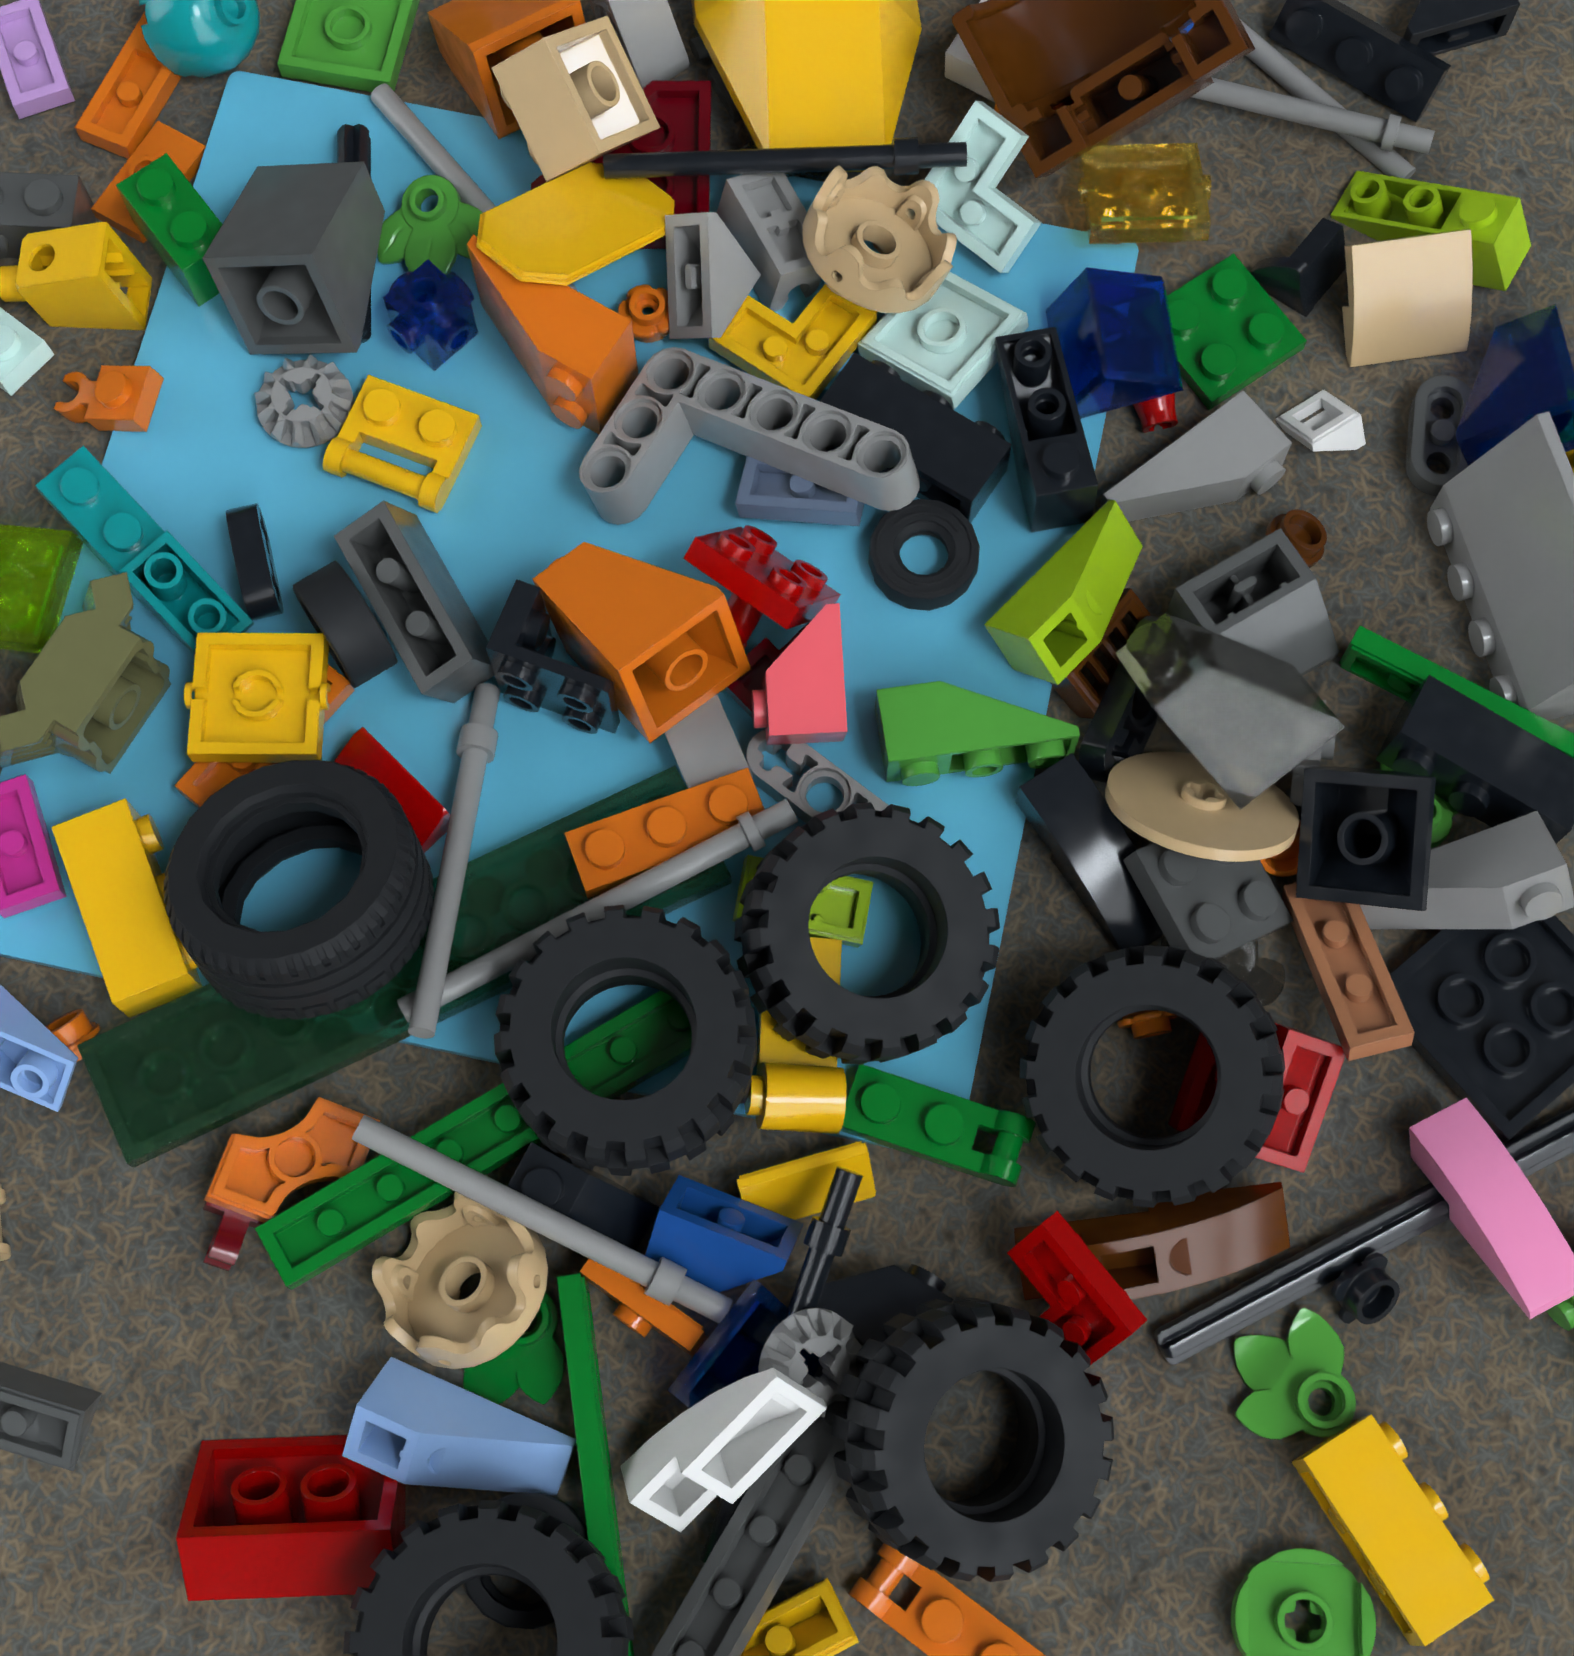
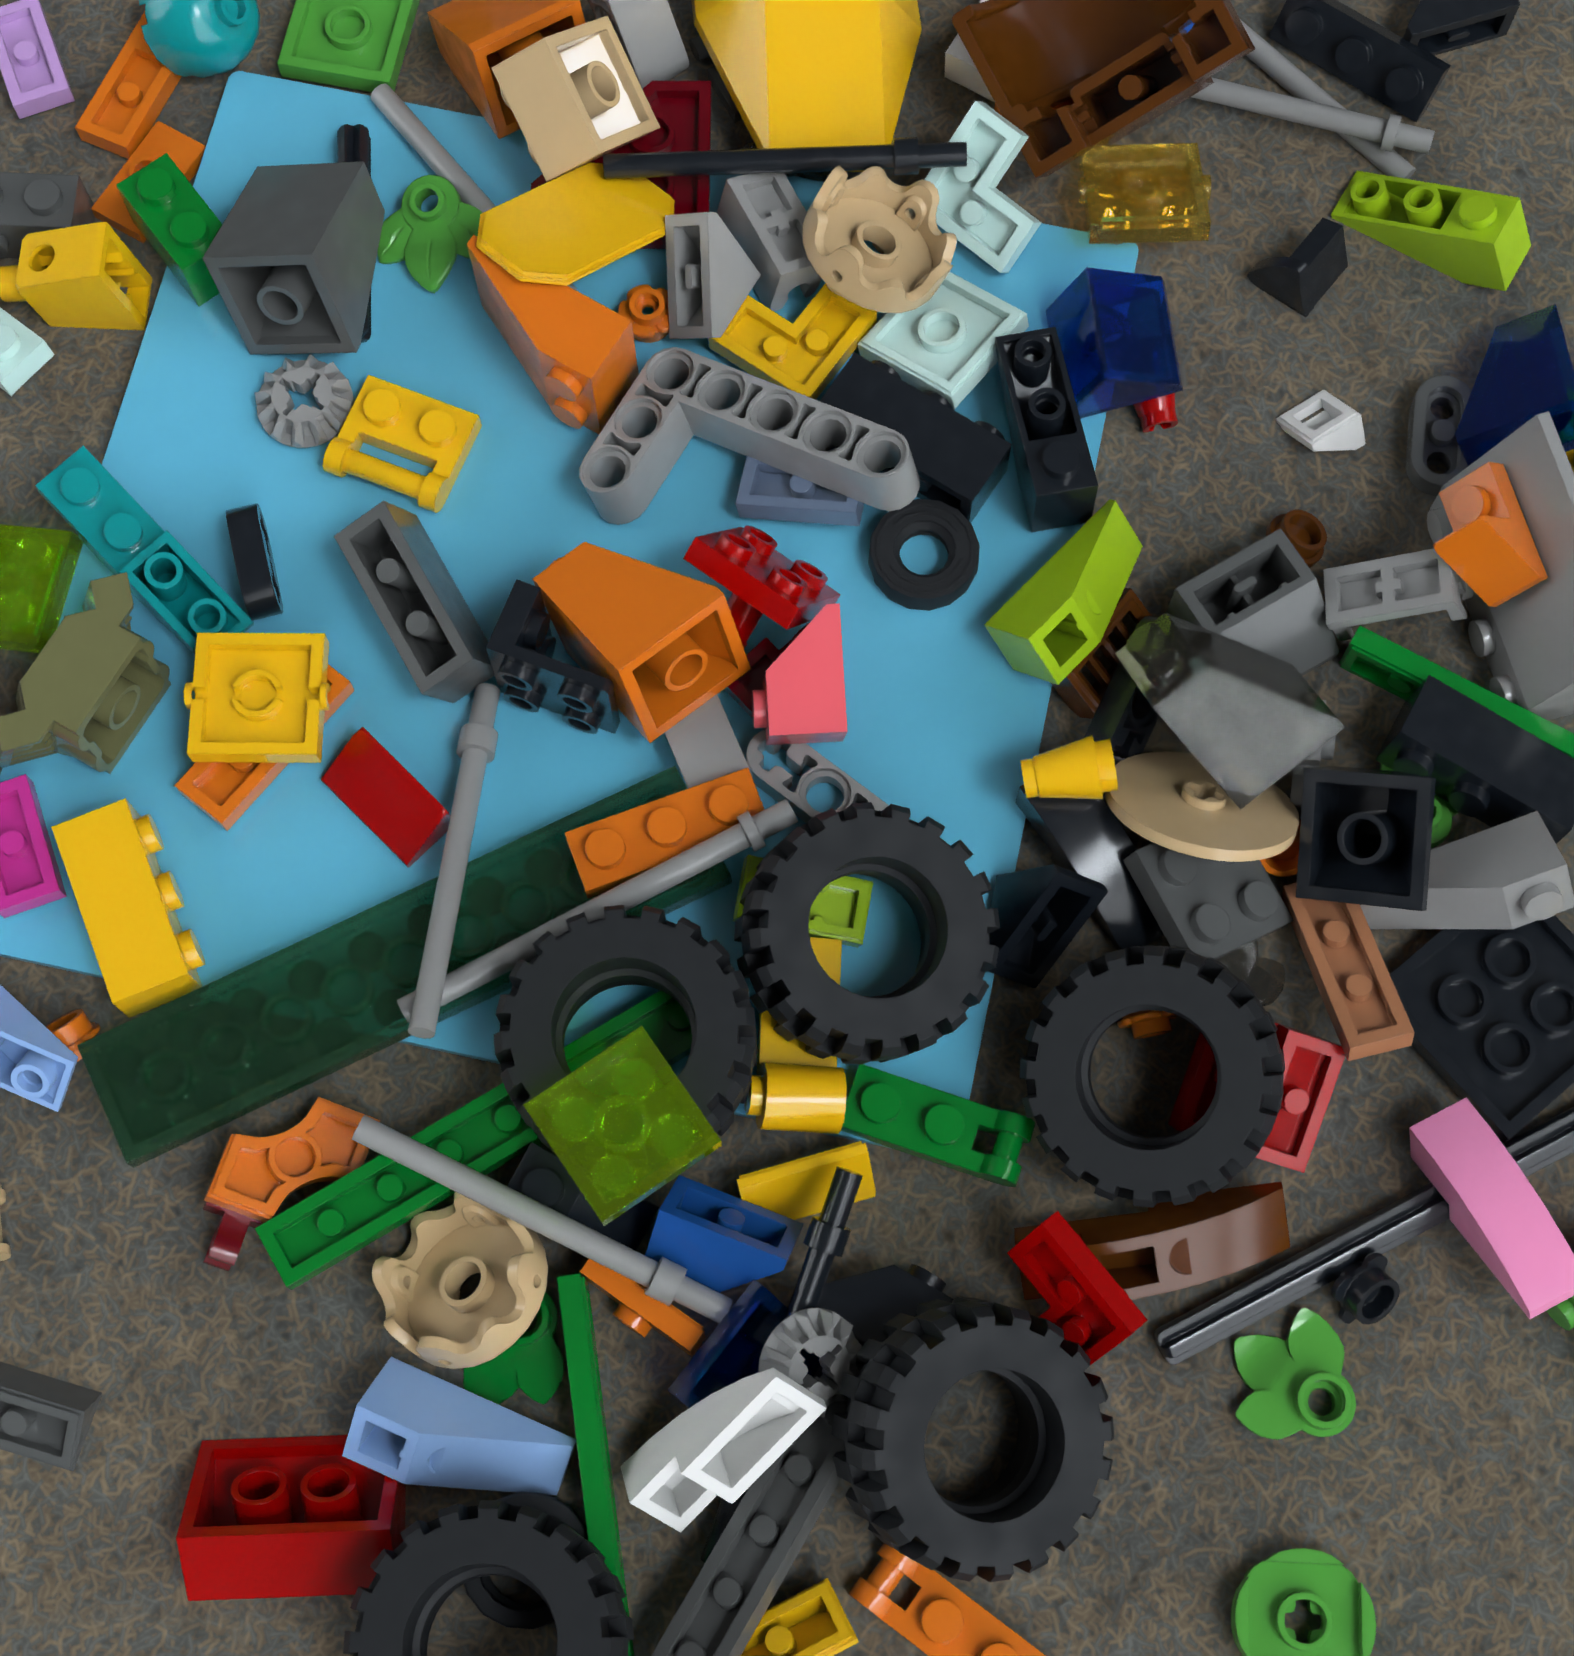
orange plate [54,365,164,432] -> none
black tyre [164,760,434,1019] -> none
black tyre [293,561,398,688] -> none
clear blue brick [383,259,478,371] -> none
bright green slope [874,681,1080,786] -> none
light grey slope [1099,390,1292,522] -> none
green plate [1137,253,1307,410] -> none
yellow brick [1292,1414,1494,1647] -> none
tan slope [1342,229,1473,367] -> none
none -> clear neon green plate [523,1026,722,1226]
none -> black slope [988,864,1108,988]
none -> yellow cone [1020,735,1118,799]
none -> light grey hinge [1323,548,1467,641]
none -> orange slope [1433,462,1548,607]

